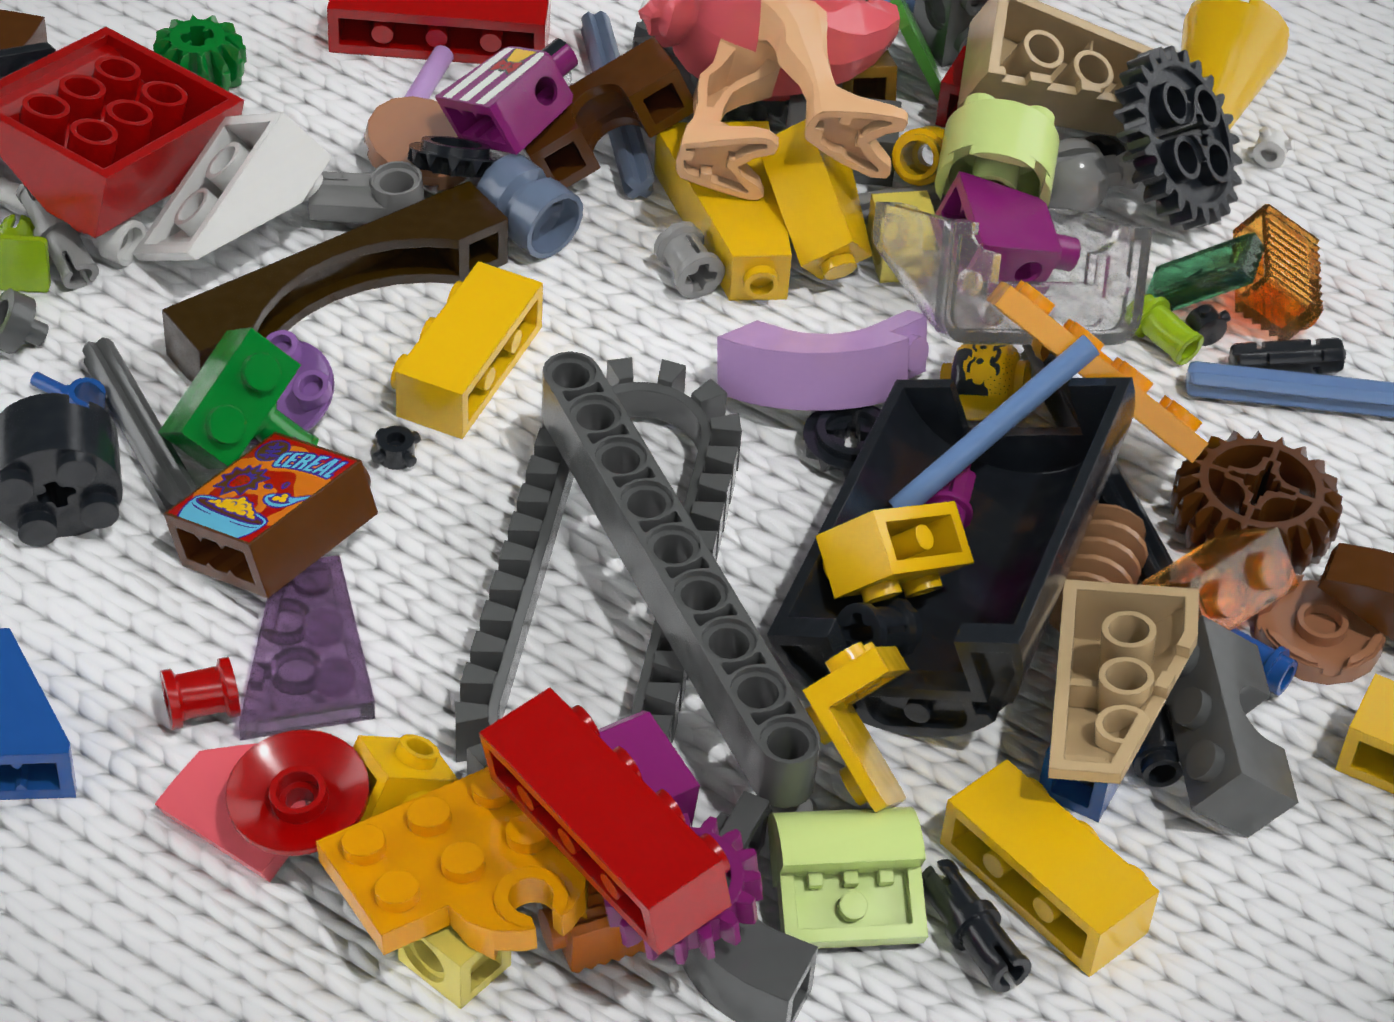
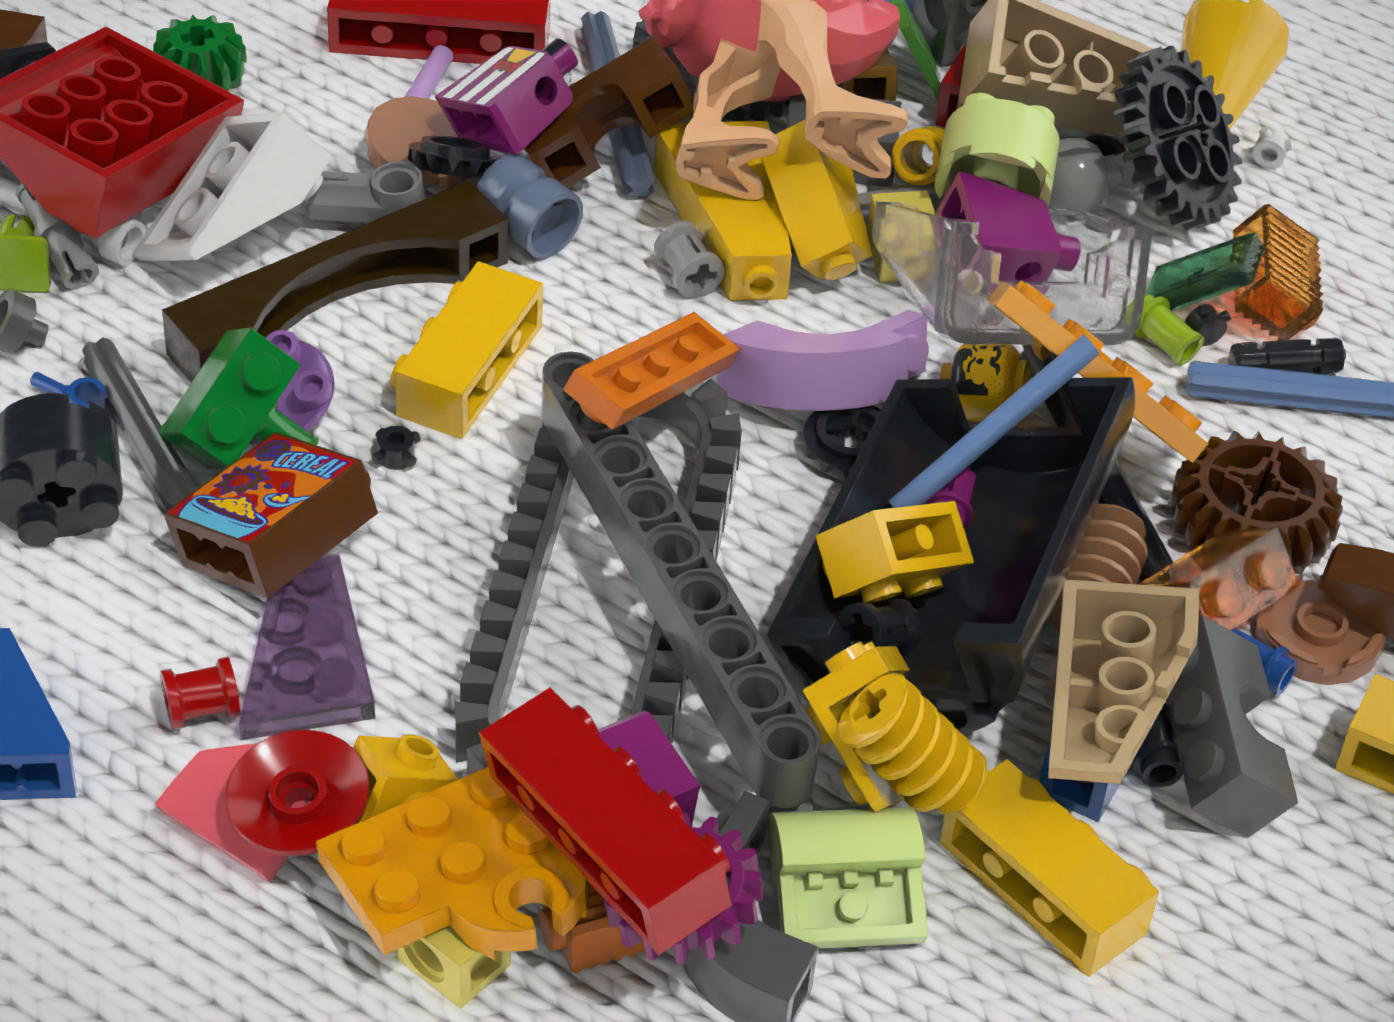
black pin [922,859,1032,993] -> none
none -> orange plate [563,312,741,430]
none -> yellow piece [838,673,988,814]

